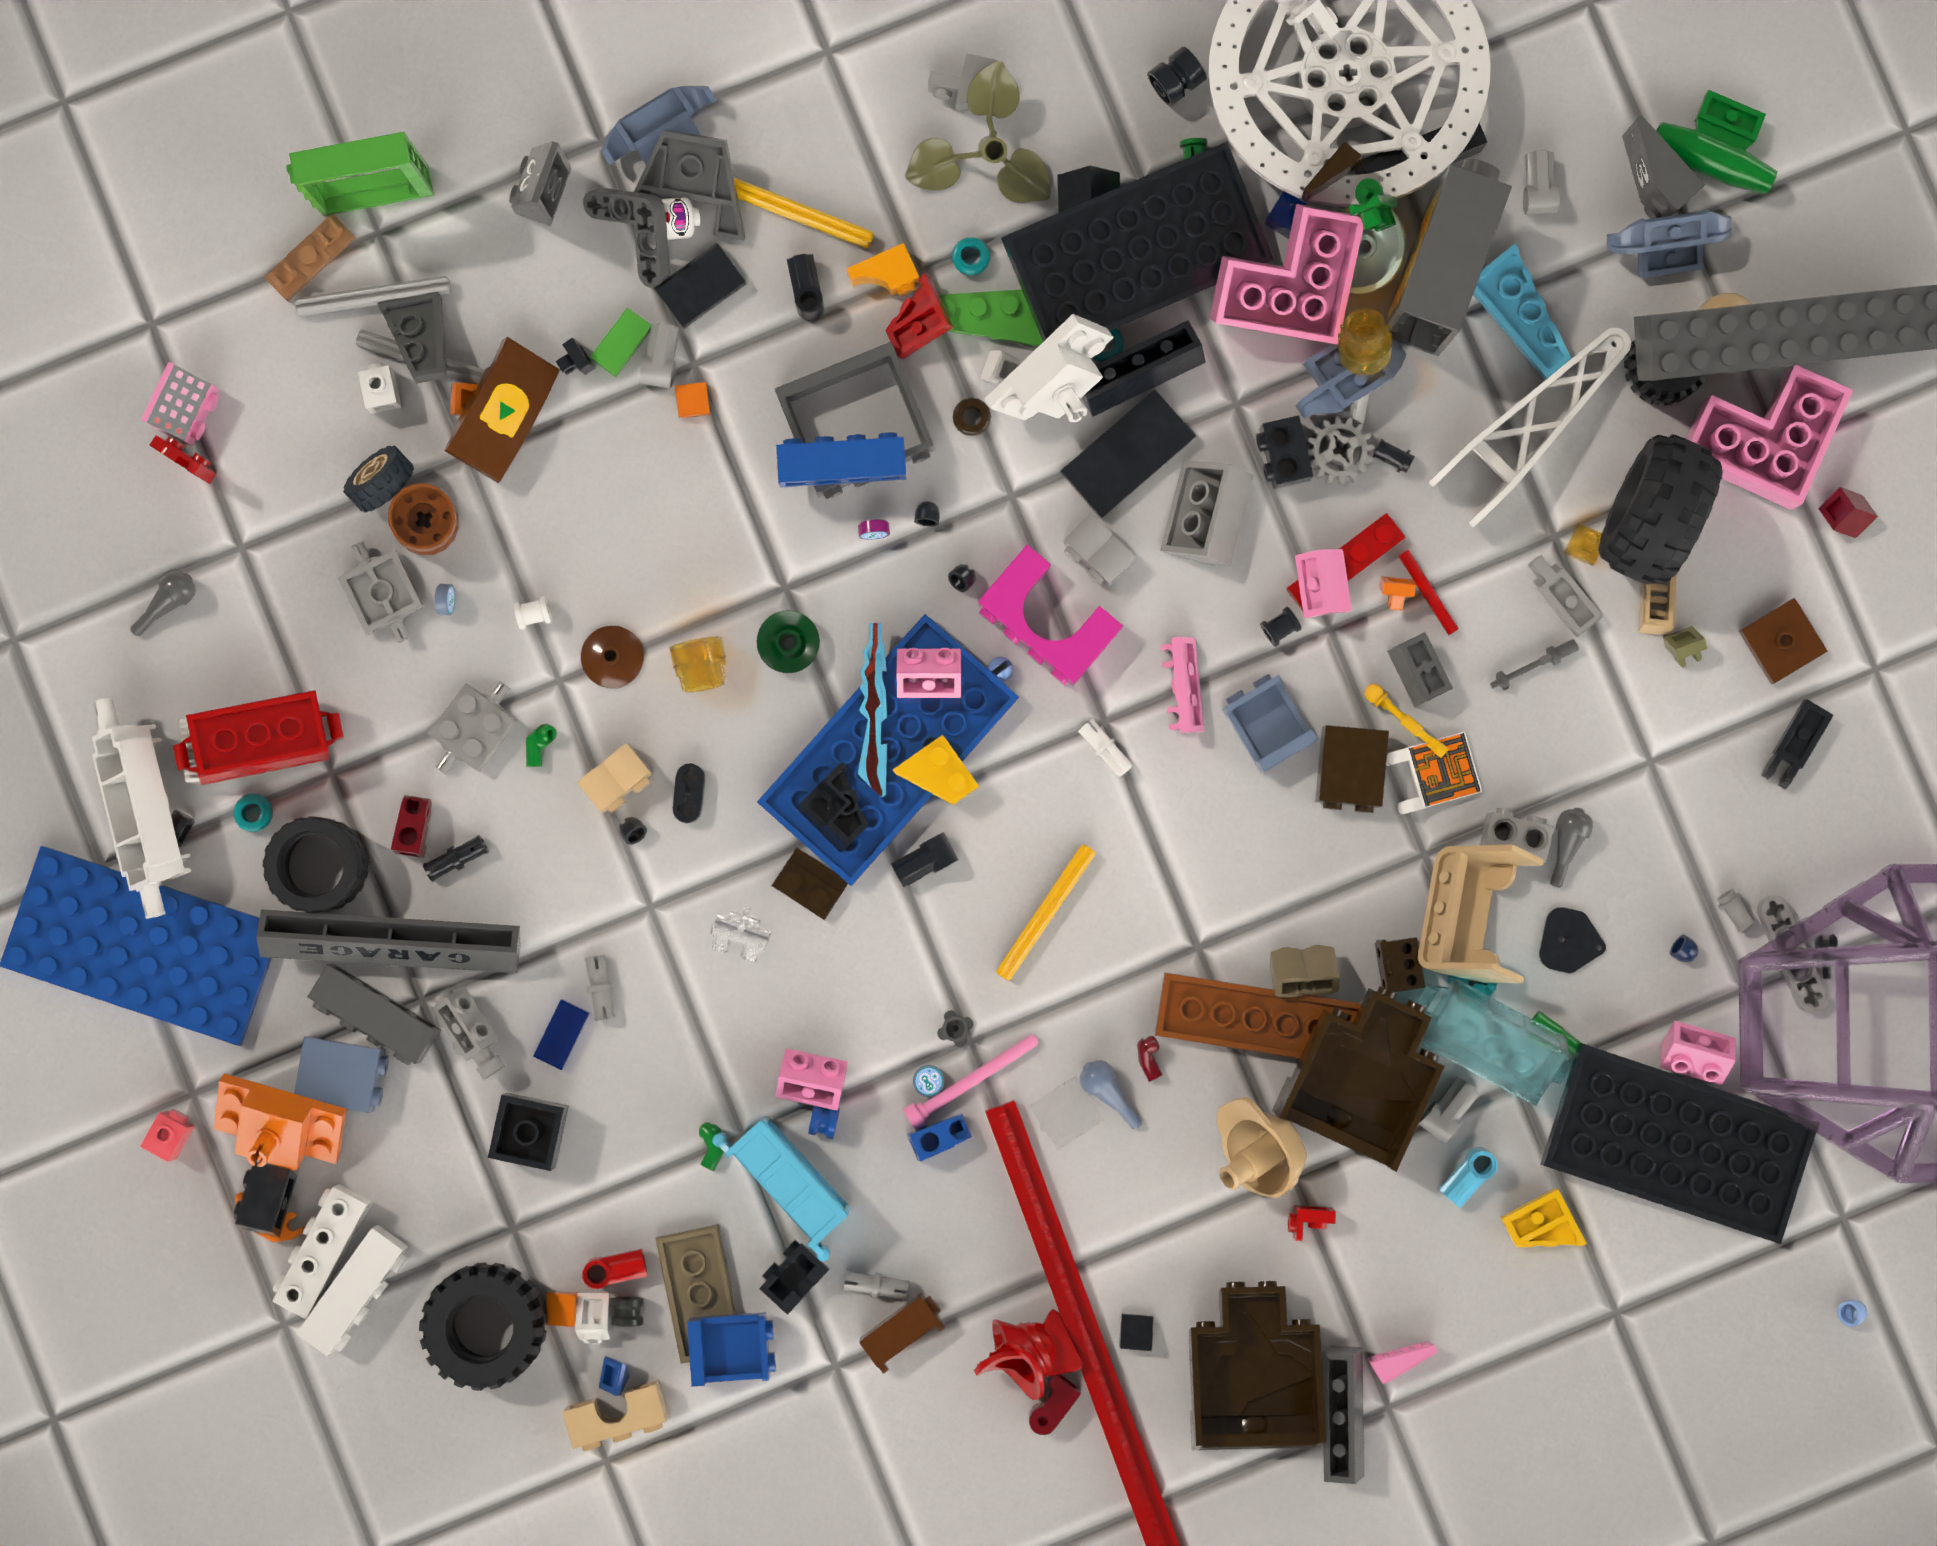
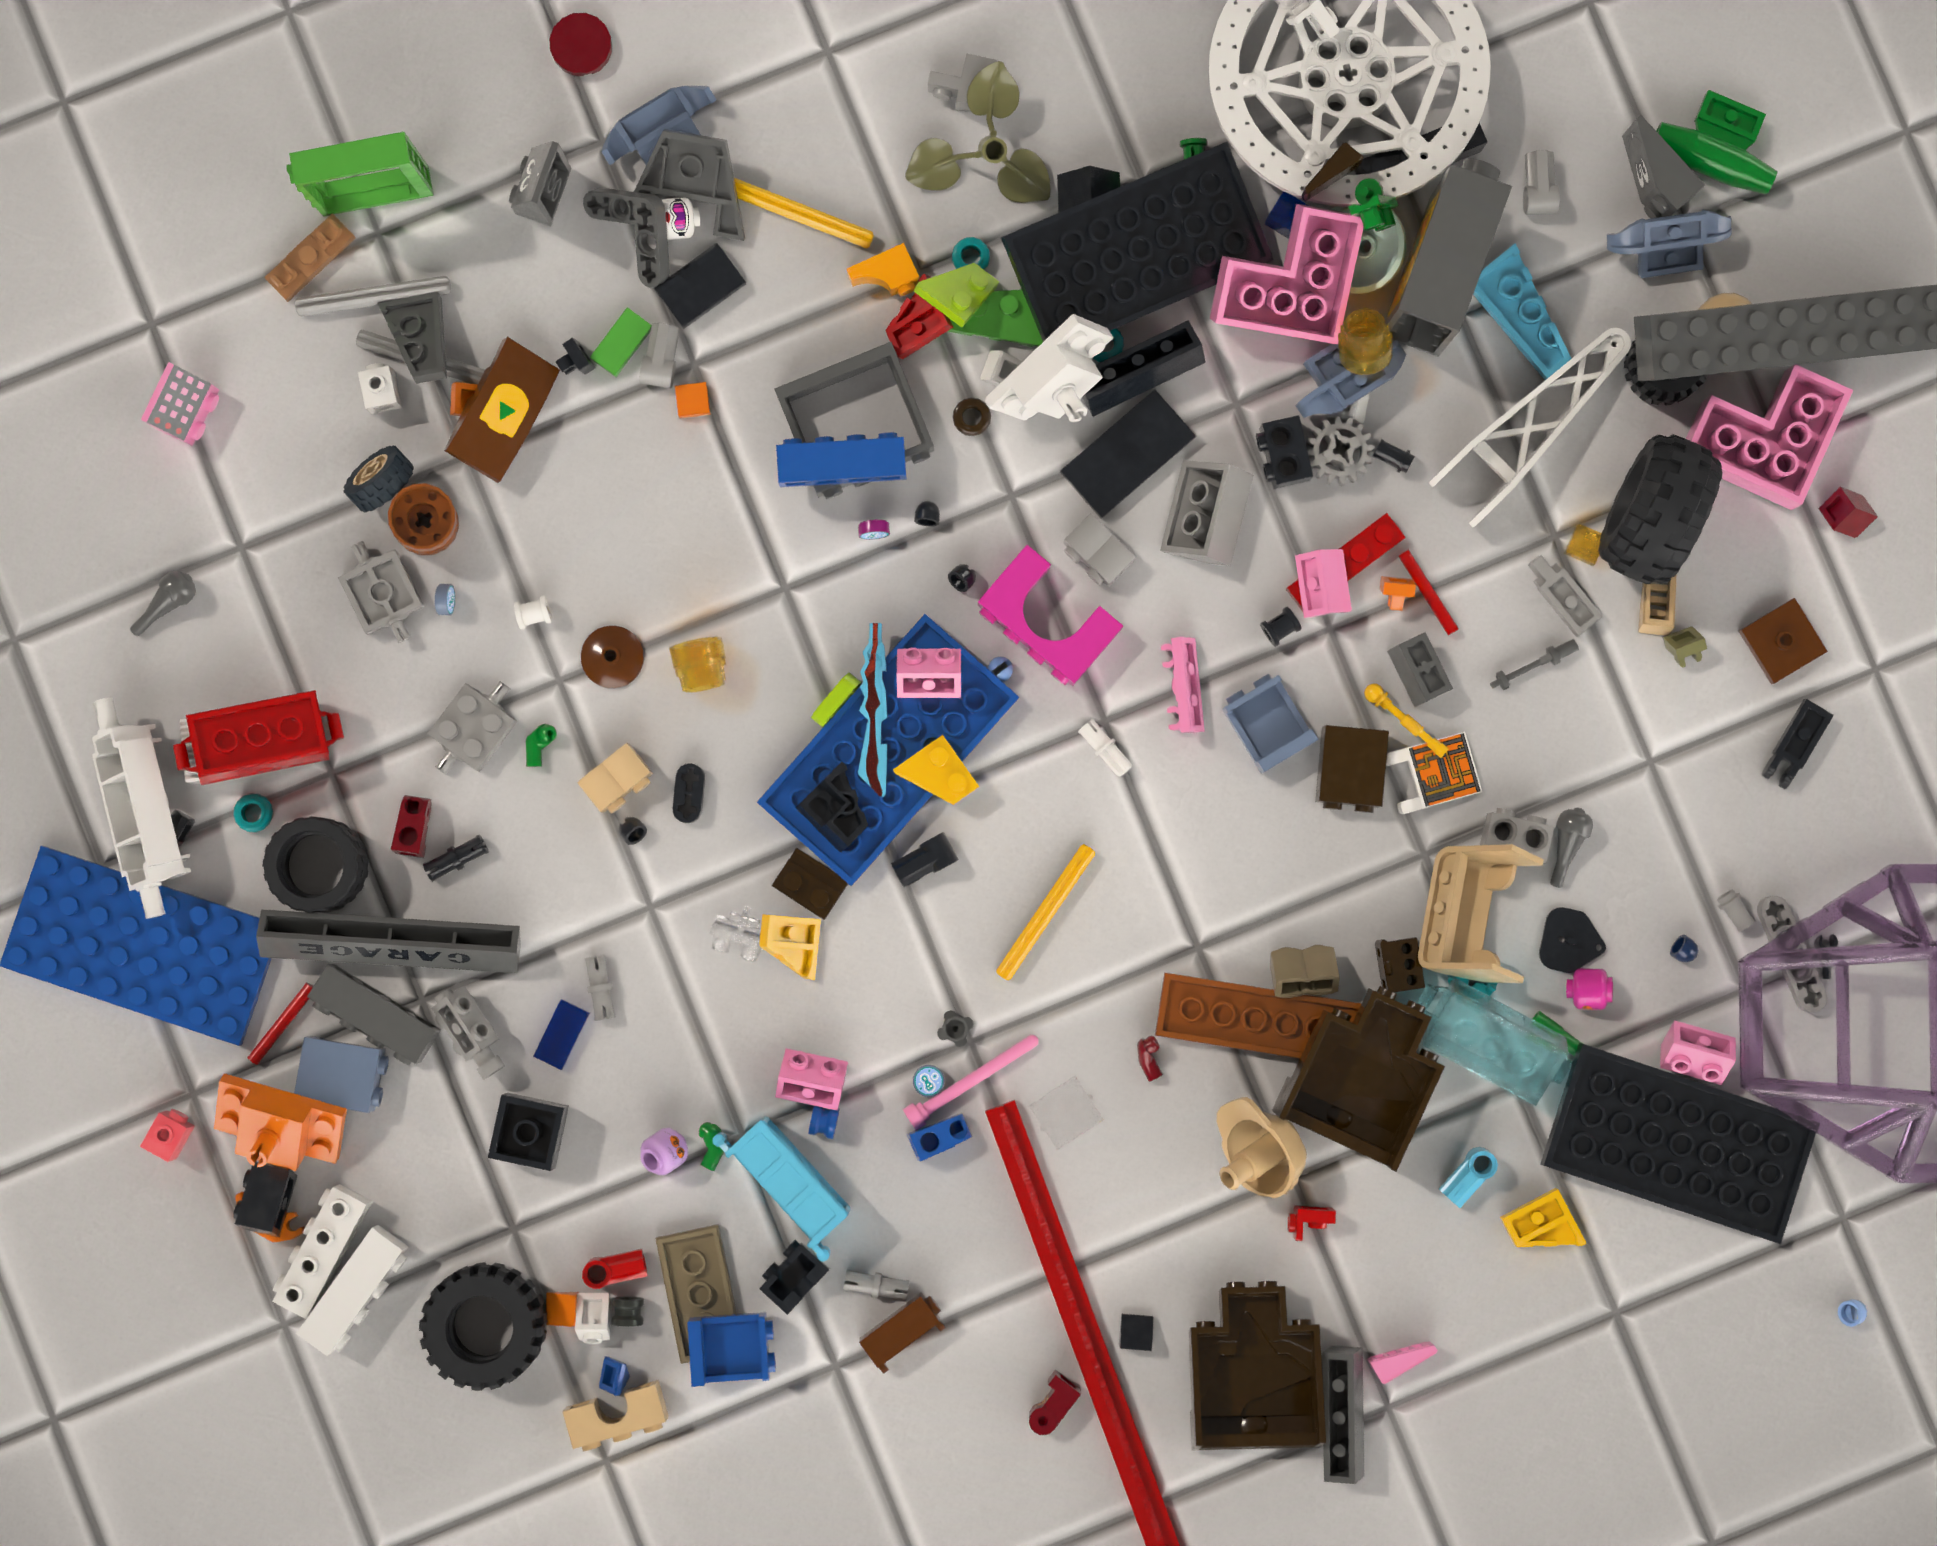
red wing [149,435,216,484] -> none
dark green dish [756,610,820,674] -> none
black piece [787,253,824,321] -> none
red helmet [974,1309,1082,1400] -> none
sand blue piece [1079,1060,1142,1129] -> none
black wheel [1147,47,1207,106] -> none
light grey piece [1419,1076,1480,1144] -> none
none -> red bar [247,982,313,1065]
none -> dark red tile [549,13,612,76]
none -> lavender head [641,1128,688,1175]
none -> yellow wing [759,914,821,980]
none -> lime beam [811,672,862,728]
none -> lime wing [914,263,1000,327]
none -> dark pink head [1566,968,1613,1010]

